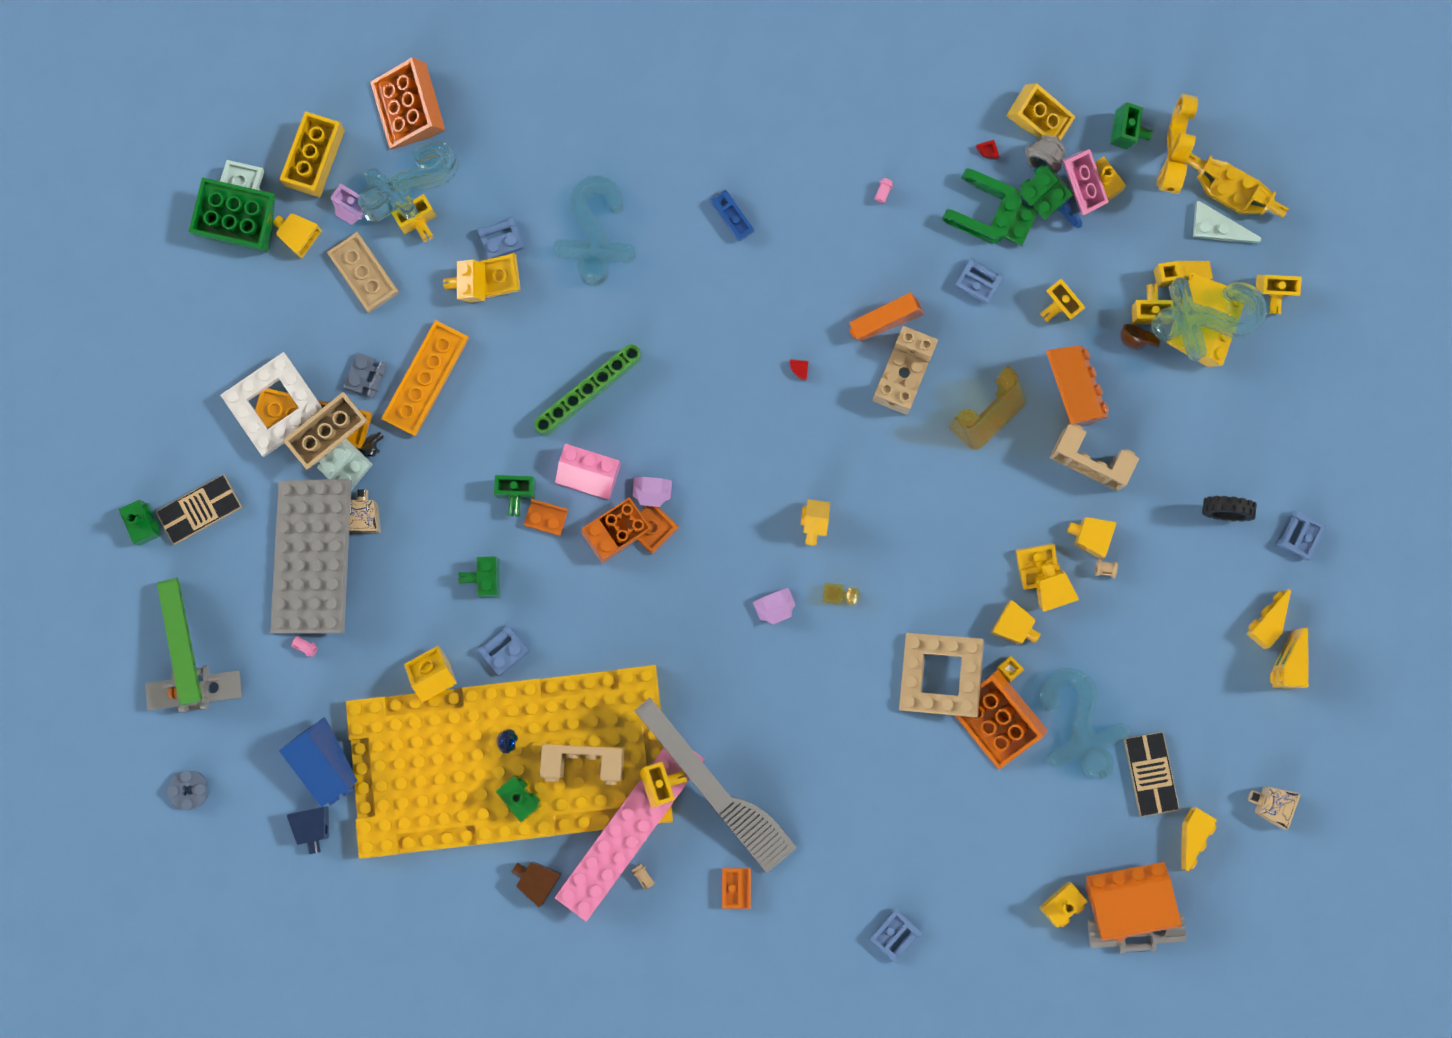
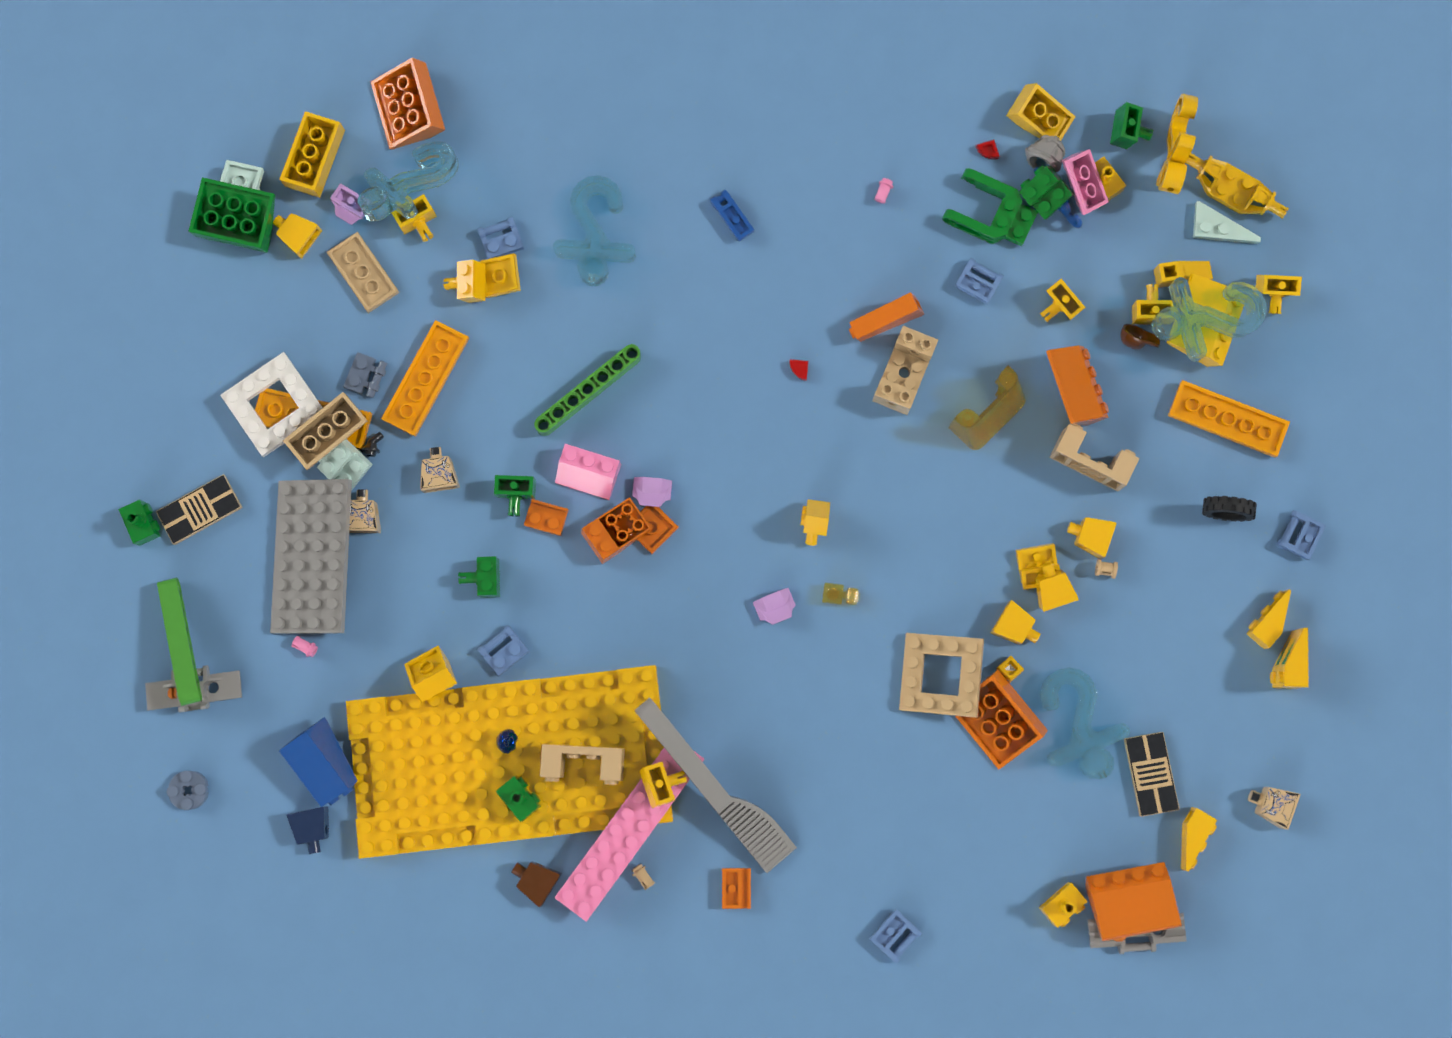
none -> tan torso [420,447,460,493]
none -> light orange plate [1167,380,1290,458]

